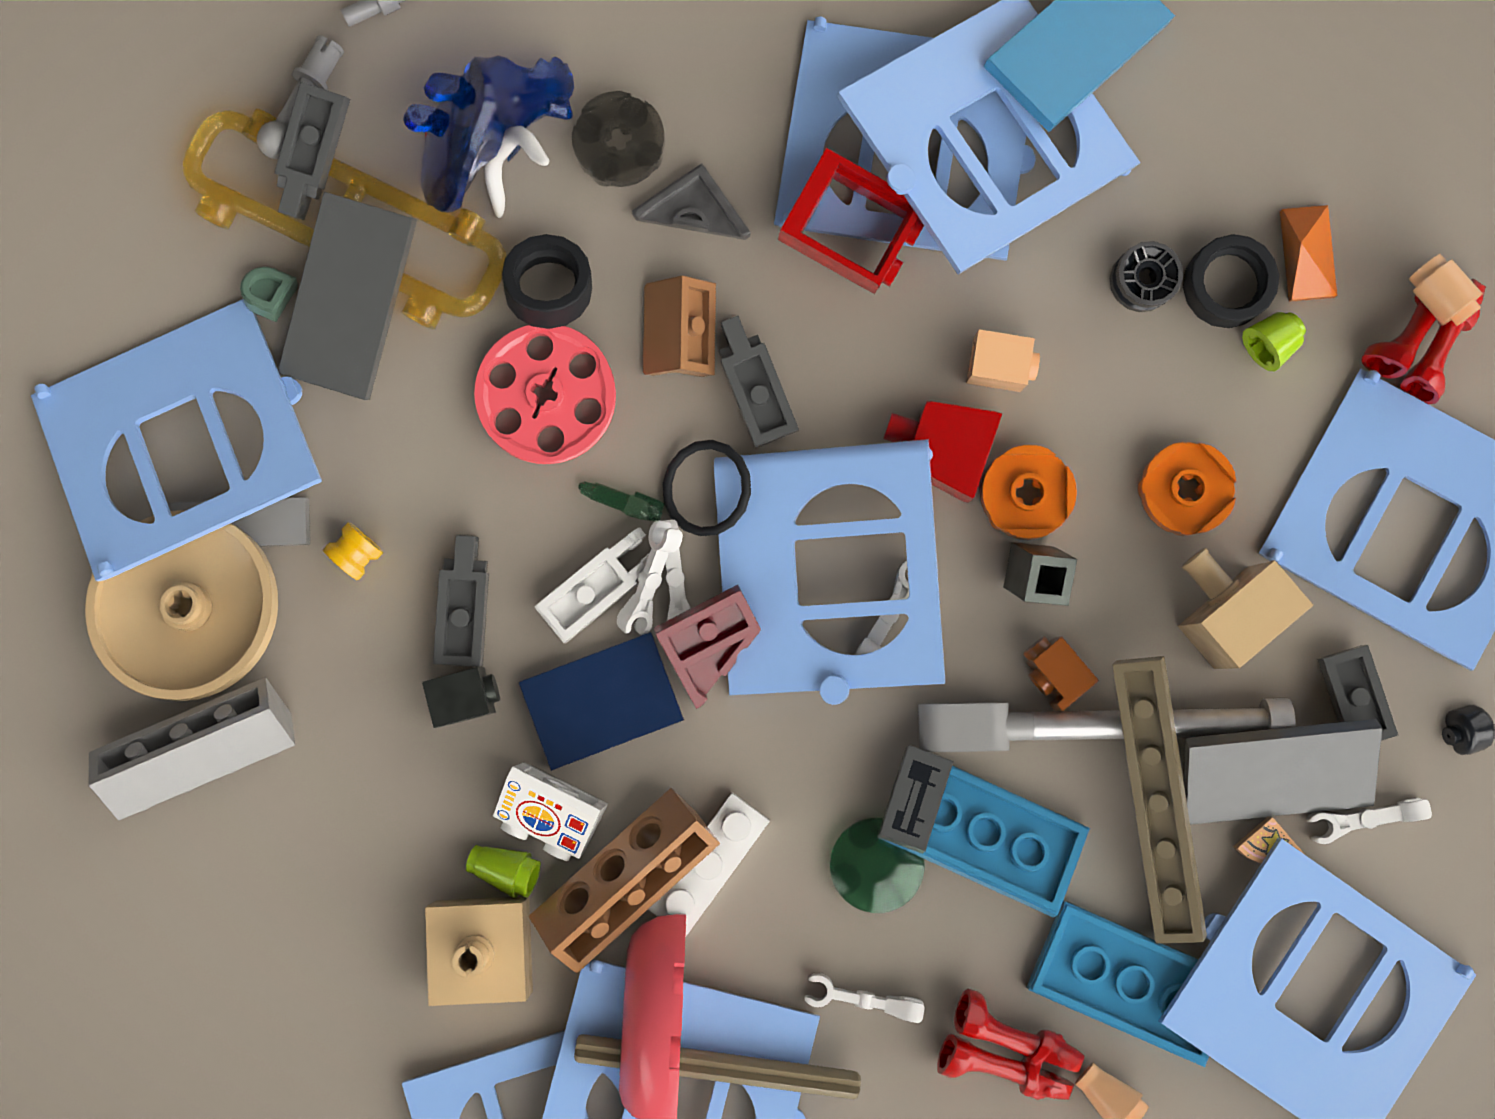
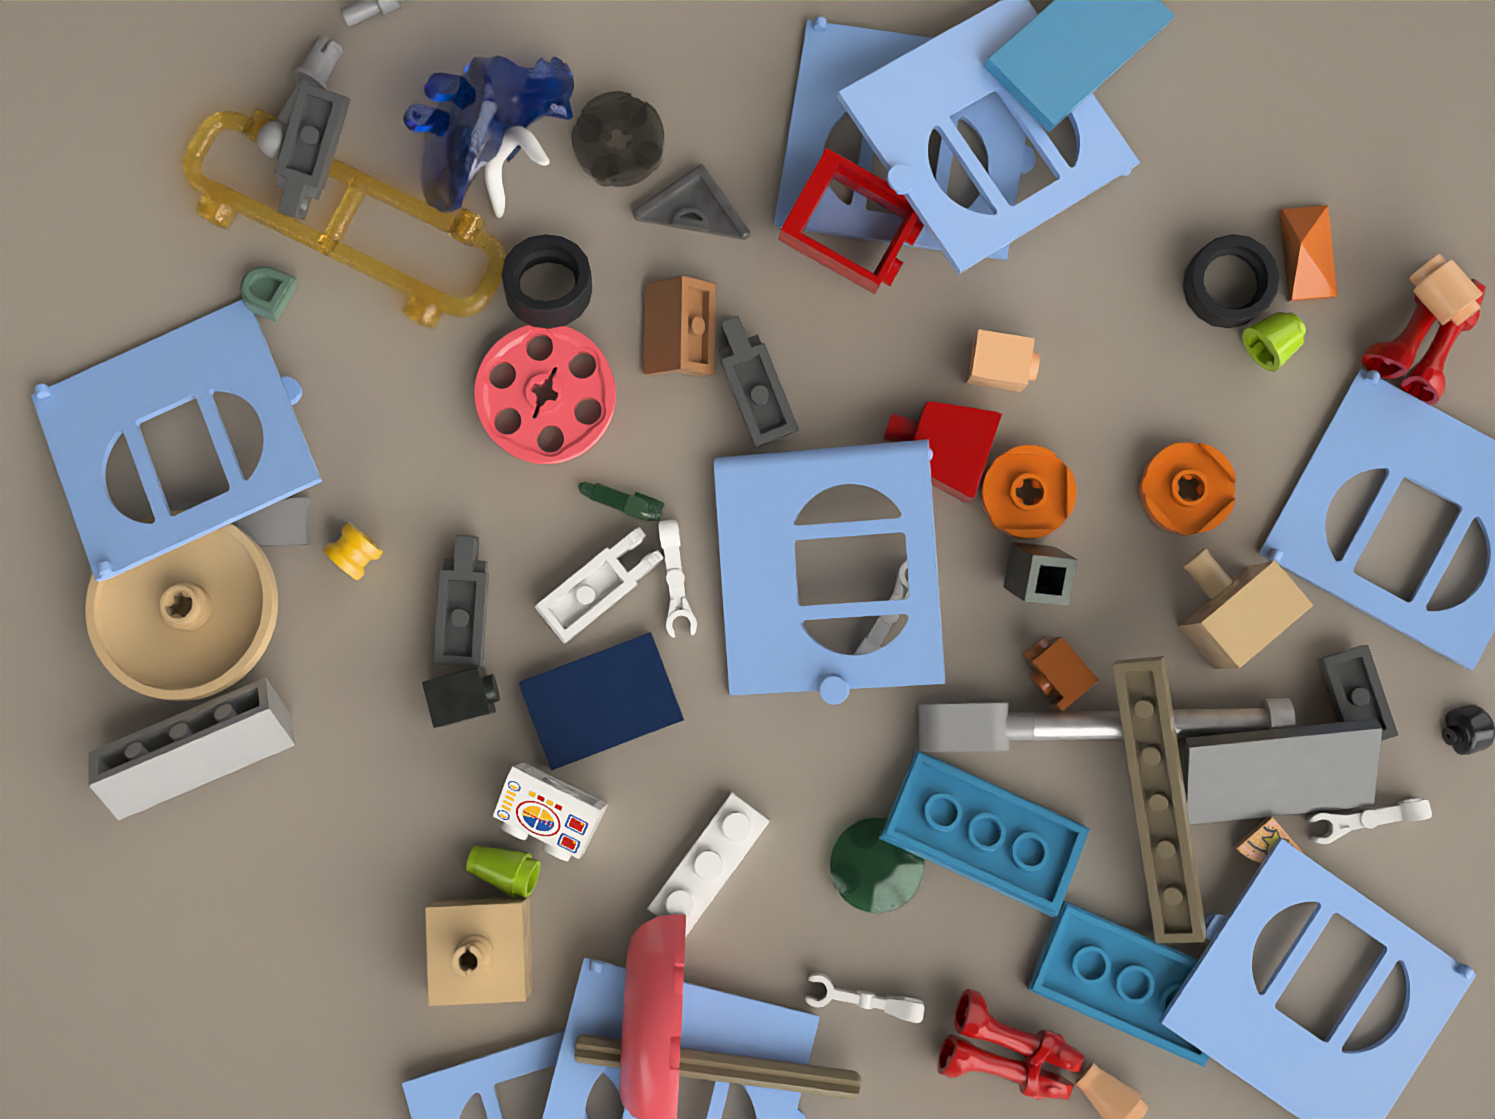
dark grey tile [278,192,418,400] -> none
medium nougat brick [528,788,720,973] -> none
white piece [617,520,683,635] -> none
wing [654,585,761,709] -> none
black piece [662,440,751,536] -> none
dark grey tile [877,745,954,854] -> none
black wheel [1110,241,1183,312] -> none

